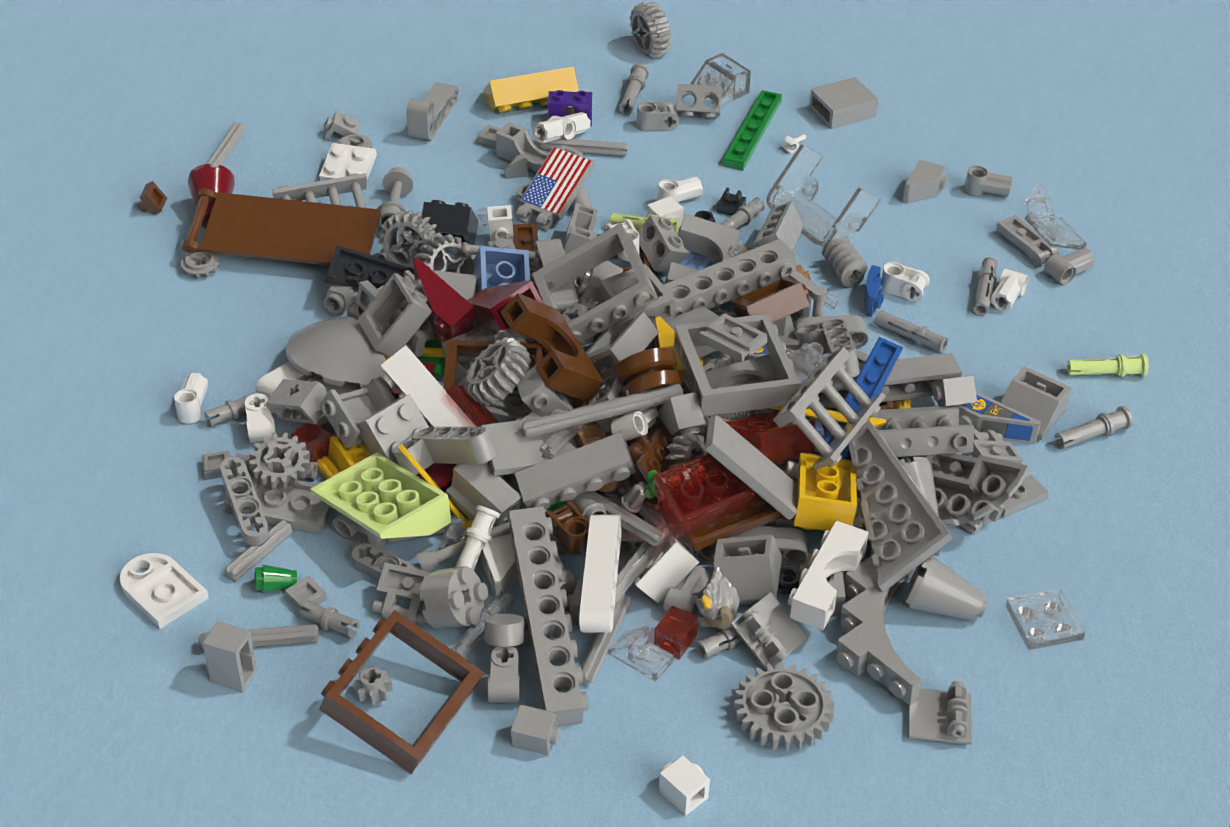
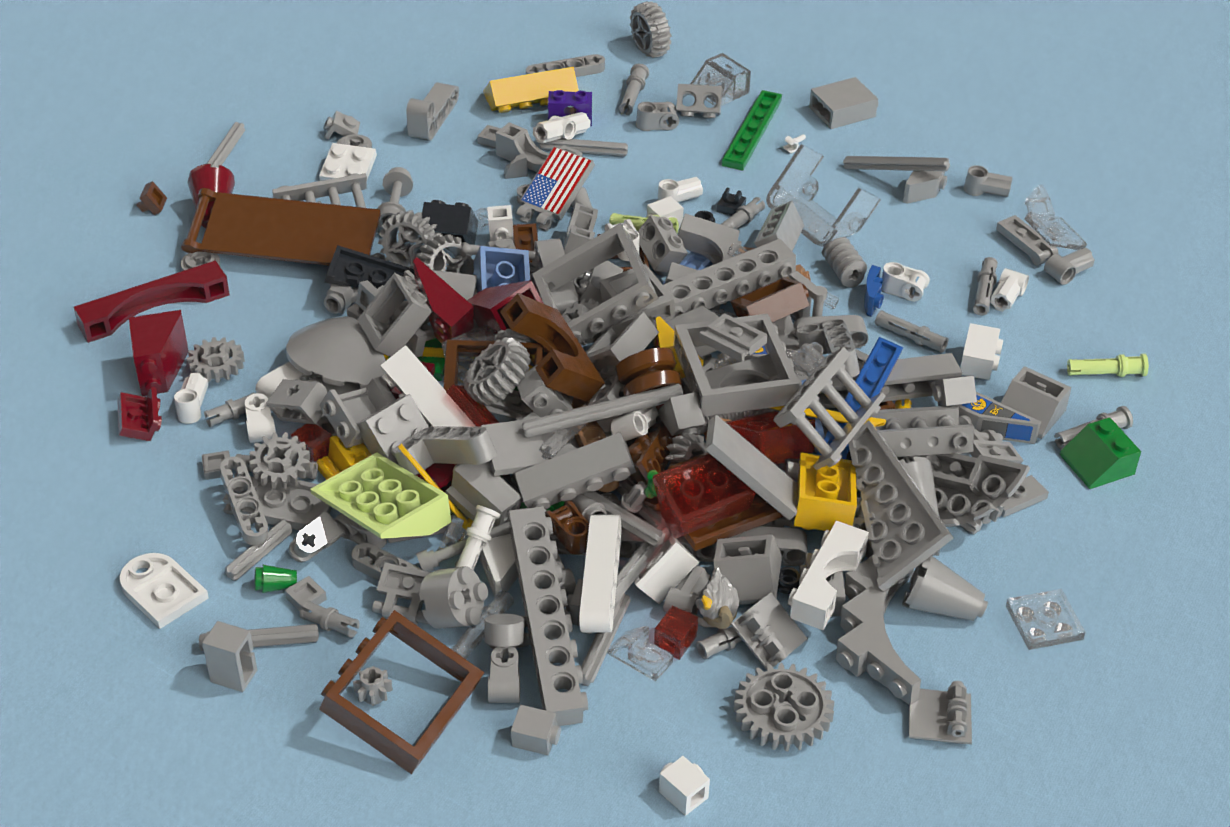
none -> dark red arch [73,260,230,343]
none -> dark red bracket [117,387,162,441]
none -> dark red slope [129,310,189,396]
none -> light grey gear [187,337,245,383]
none -> light grey piece [288,511,345,562]
none -> light grey beam [526,54,605,77]
none -> light grey axle [843,156,950,171]
none -> white brick [960,323,1003,380]
none -> green slope [1059,417,1142,489]

